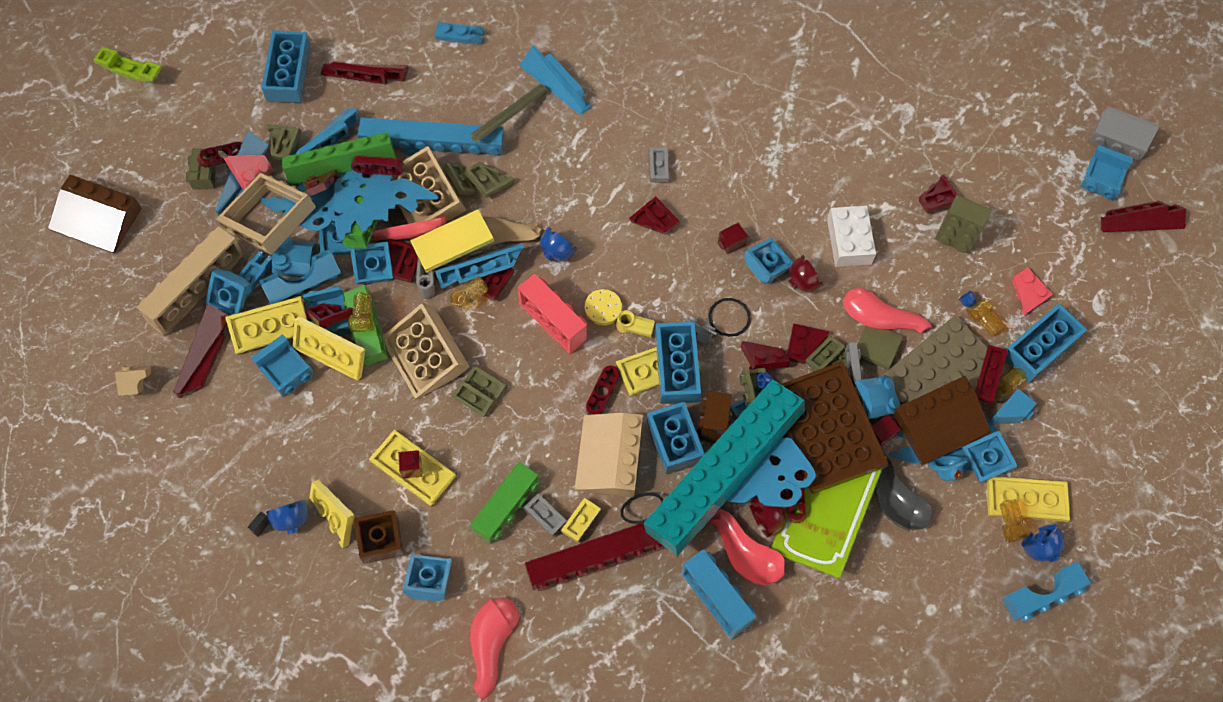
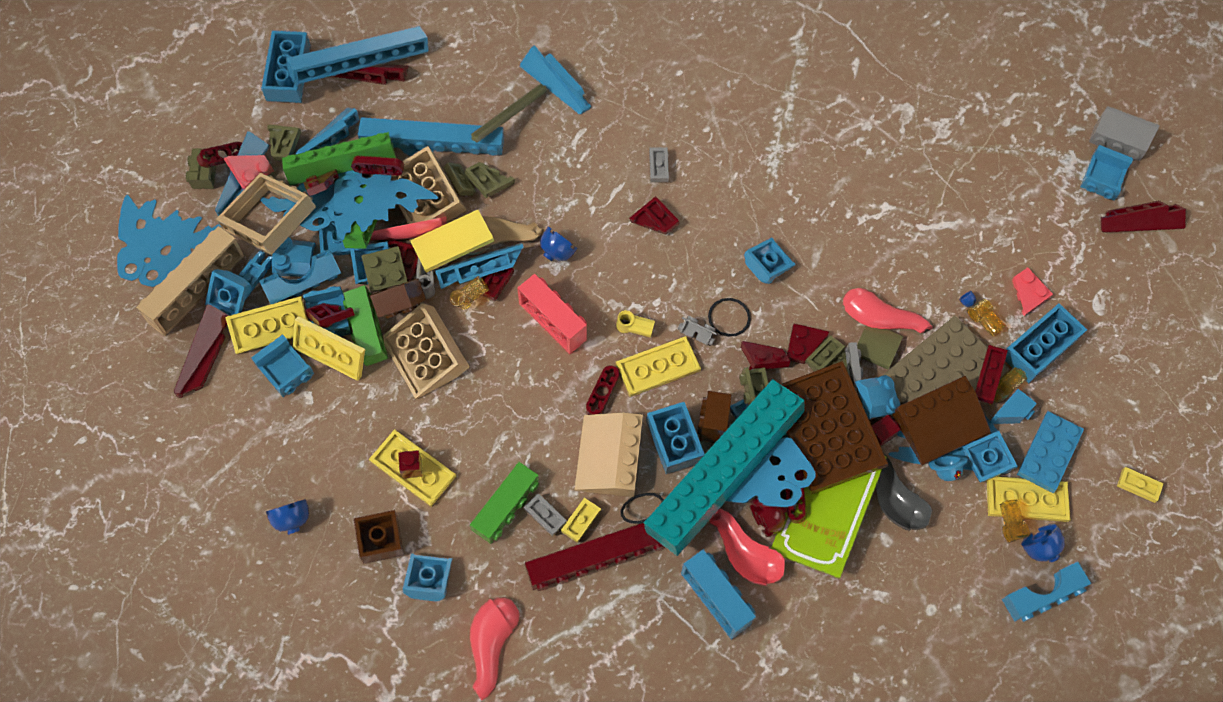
slope [48,174,142,254] -> none
lime slope [93,47,162,82] -> none
tan brick [115,365,152,396] -> none
pearl dark grey tile [247,512,270,537] -> none
light yellow wing [310,480,354,548] -> none
clear yellow piece [349,292,373,332] -> none
dark azure hinge [435,22,485,44] -> none
olive slope [451,365,507,417] -> none
light yellow tile [584,289,622,326] -> none
dark azure brick [655,322,701,404] -> none
dark red brick [718,222,748,255] -> none
blue hinge [757,373,774,388] -> none
dark red cylinder [788,255,824,293] -> none
white brick [827,206,876,267] -> none
dark red wing [919,174,958,214] -> none
olive brick [935,195,992,254] -> none
none -> dark azure piece [117,195,221,287]
none -> dark azure brick [286,26,428,85]
none -> olive plate [361,246,408,293]
none -> reddish brown brick [370,278,426,319]
none -> dark azure plate [1016,411,1084,494]
none -> light yellow plate [1117,467,1164,503]

